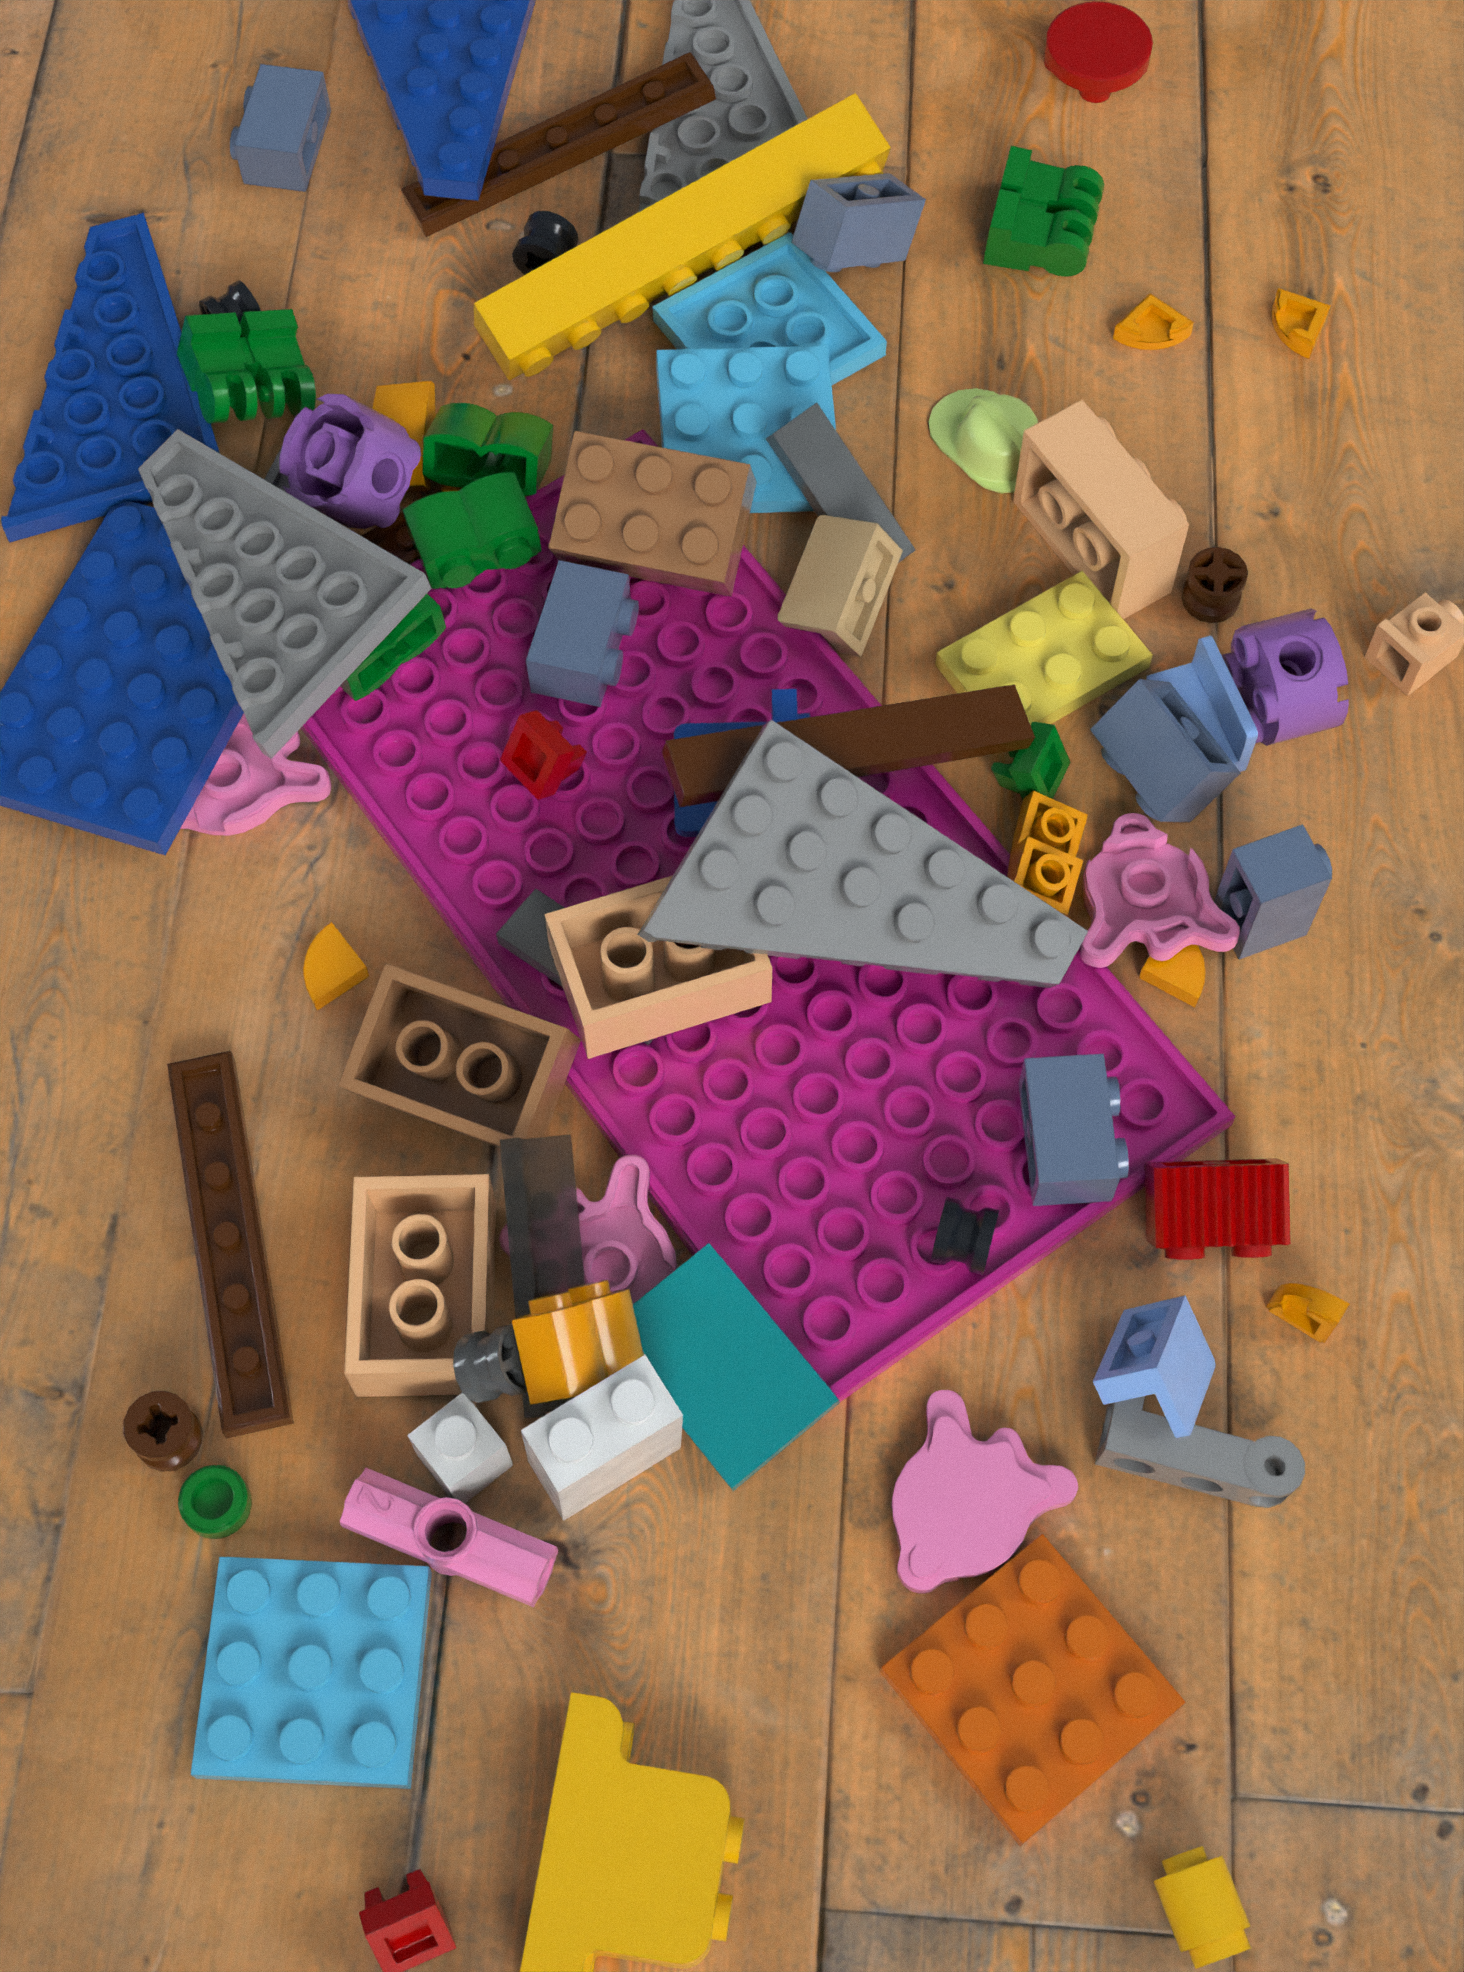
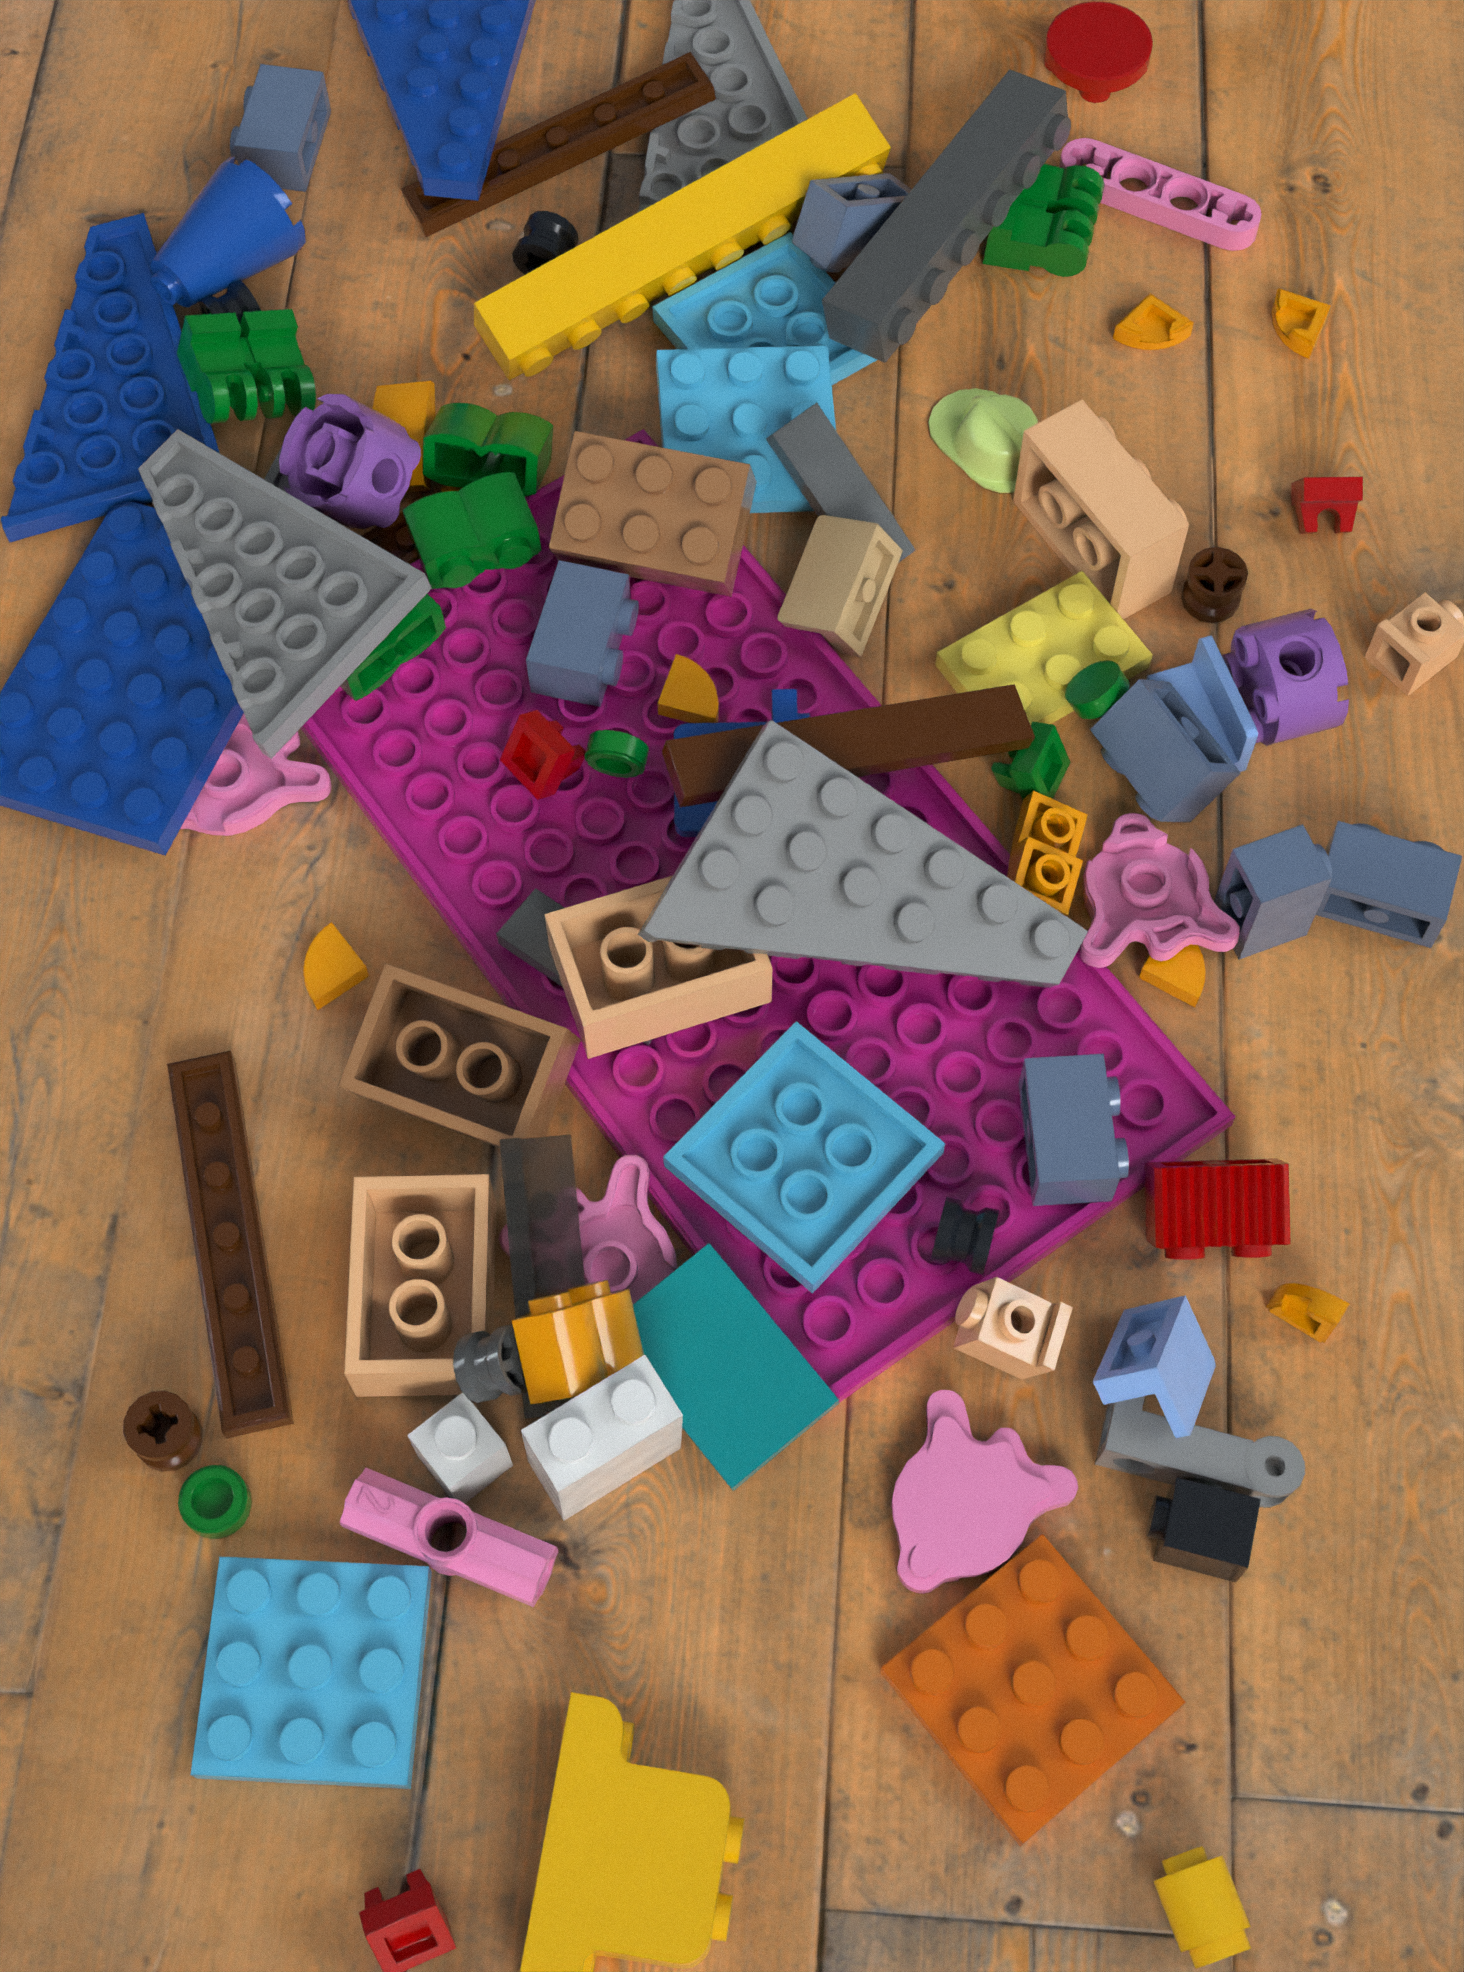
none -> blue cone [150,156,306,308]
none -> green tile [584,730,649,778]
none -> light orange tile [657,654,719,723]
none -> medium azure plate [663,1021,945,1294]
none -> dark grey brick [822,69,1071,363]
none -> light nougat brick [953,1277,1073,1380]
none -> bright pink beam [1059,138,1262,251]
none -> green tile [1065,660,1130,719]
none -> black brick [1146,1477,1261,1582]
none -> red tile [1291,477,1363,534]
none -> sand blue brick [1316,821,1462,948]

